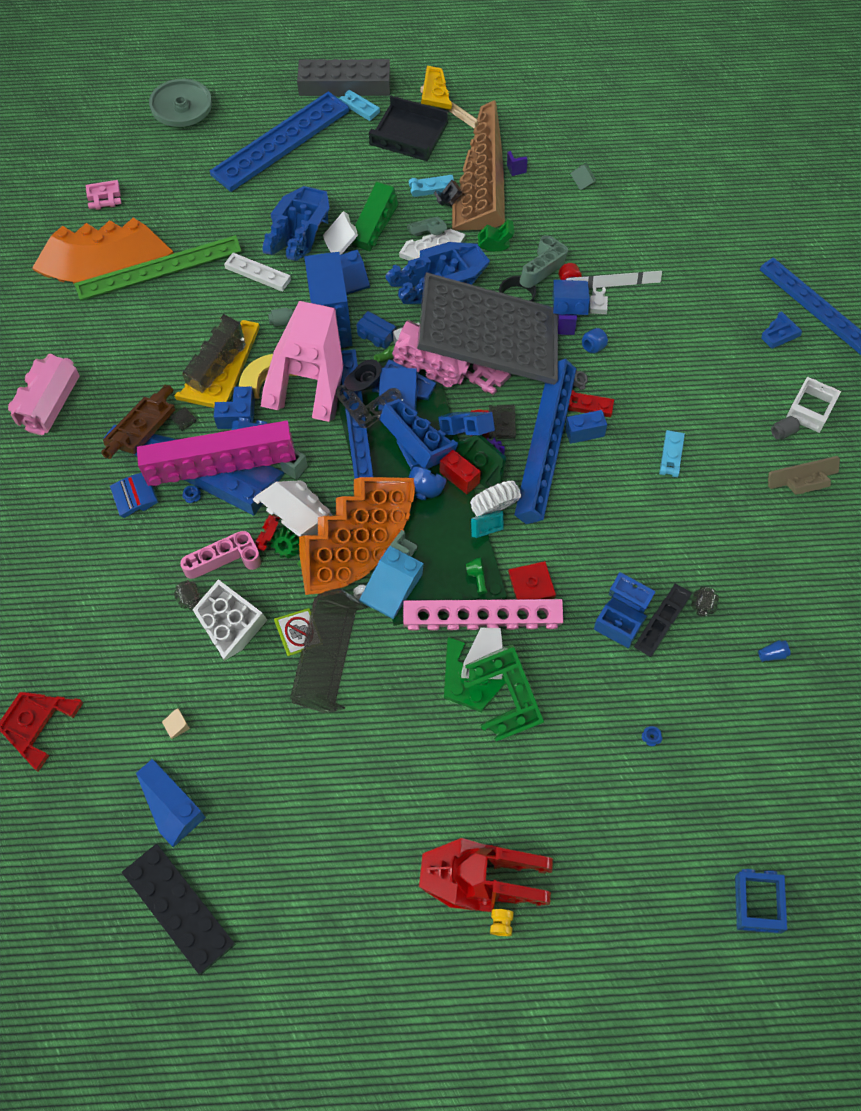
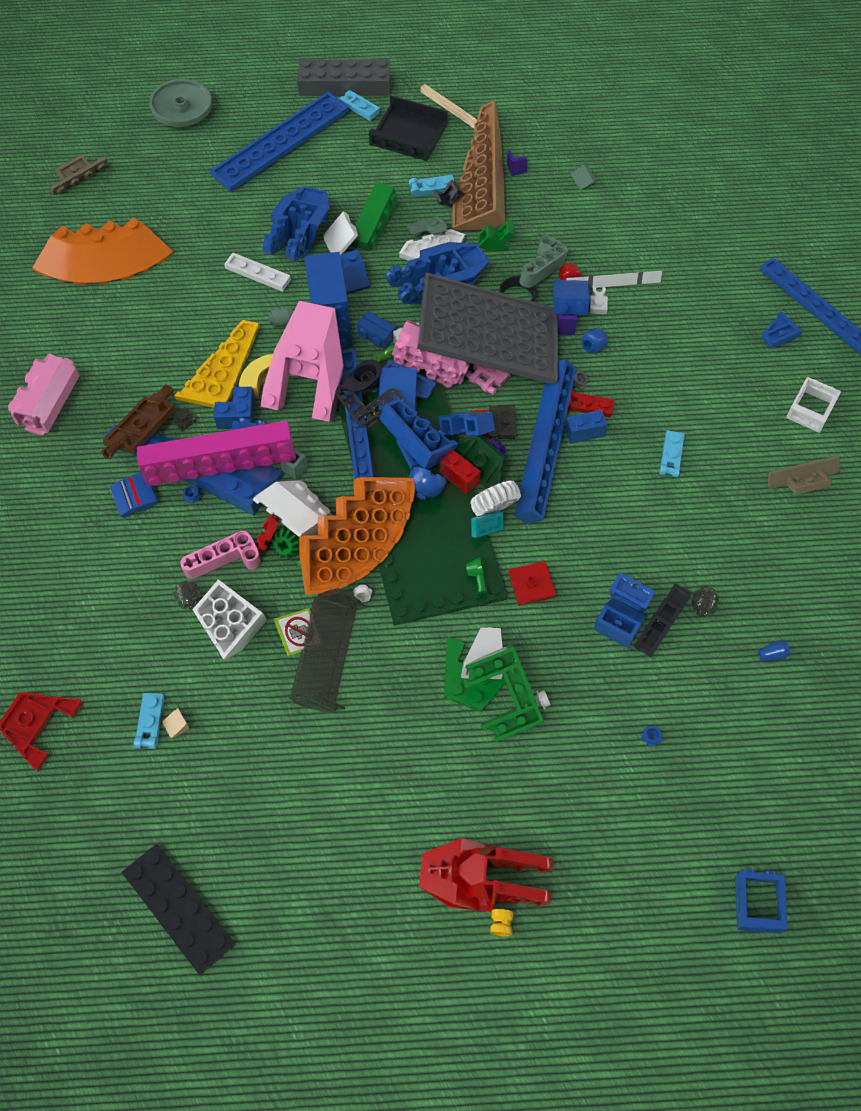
bright green plate [74,235,242,301] -> none
bright pink plate [86,180,122,210] -> none
blue wedge [136,759,206,847] -> none
clear smoke wedge [182,314,246,393] -> none
dark azure slope [359,546,423,619] -> none
sand green panel [390,530,417,557] -> none
bright pink brick [403,599,563,631] -> none
yellow wing [421,66,452,110] -> none
dark grey brick [771,416,800,440] -> none
none -> dark tan bracket [51,154,107,195]
none -> medium azure plate [134,693,165,749]
none -> white plate [534,690,550,710]

